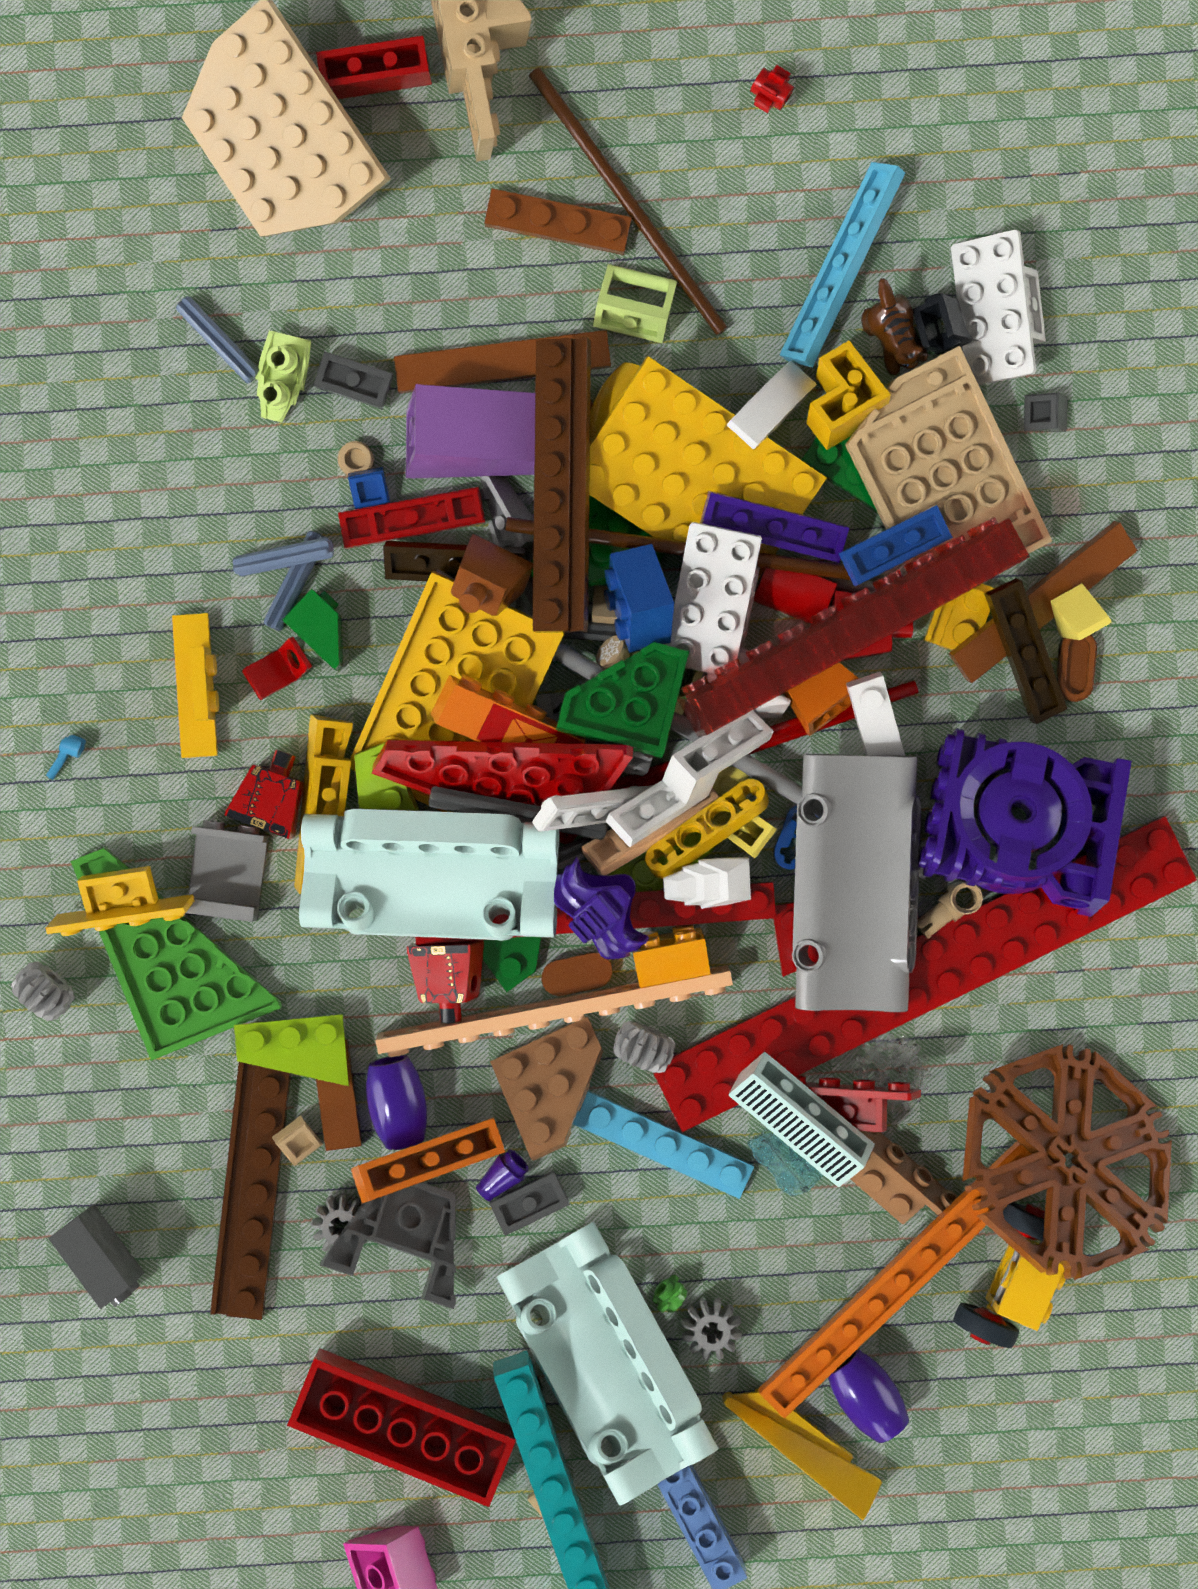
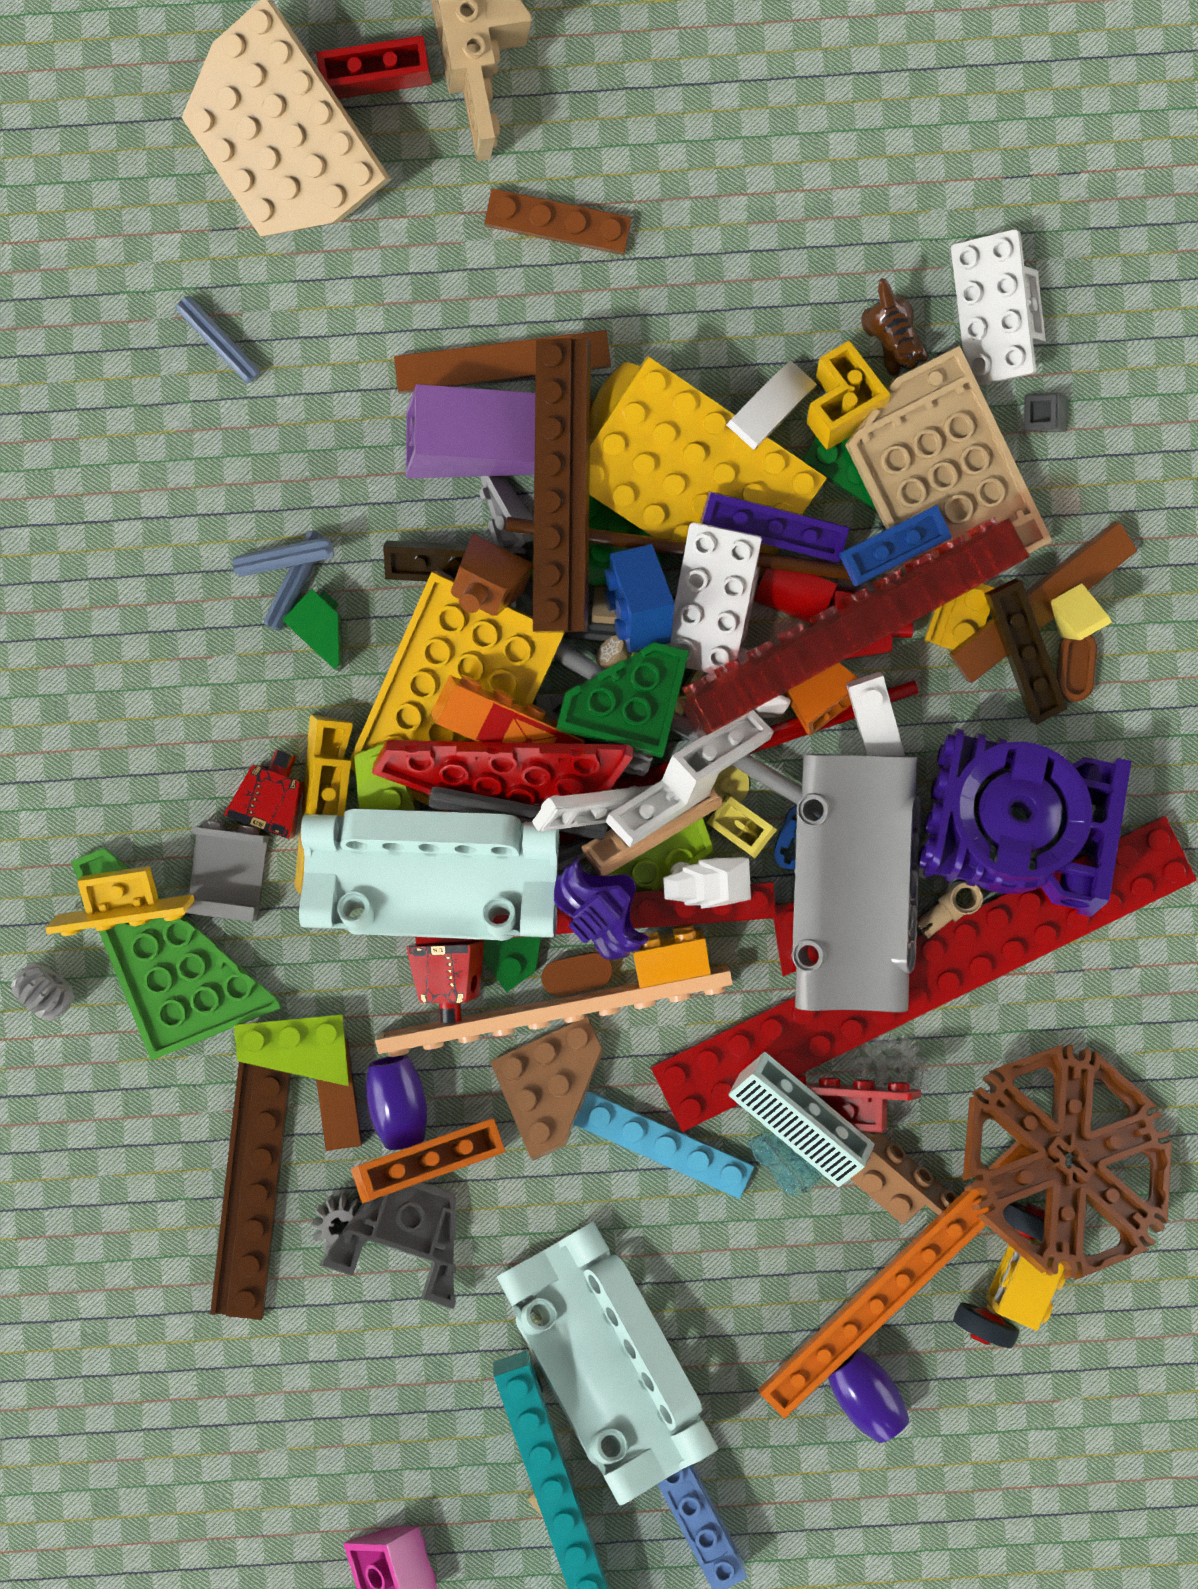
dark azure hand [46,735,86,780] -> none
dark grey brick [48,1204,145,1309] -> none
yellow bracket [172,613,219,758] -> none
red bracket [242,636,312,700] -> none
yellowish green connector [255,330,311,423] -> none
tan tile [272,1115,323,1166] -> none
red brick [287,1348,516,1507] -> none
dark grey plate [313,351,394,410] -> none
tan tile [338,441,375,476] -> none
red plate [338,487,486,549] -> none
blue tile [348,467,390,509] -> none
dark purple cone [476,1149,529,1202] -> none
dark grey plate [489,1170,570,1236] -> none
reddish brown piece [529,67,728,336] -> none
yellowish green tile [593,264,677,343] -> none
light grey gear [613,1021,676,1073] -> none
yellow beam [645,779,769,879] -> none
bright green plate [652,1274,687,1313] -> none
light grey gear [681,1298,742,1360] -> none
yellow wedge [722,1389,882,1520] -> none
red gear [750,65,795,114] -> none
medium azure plate [780,162,905,368] -> none
black window [913,293,974,354] -> none

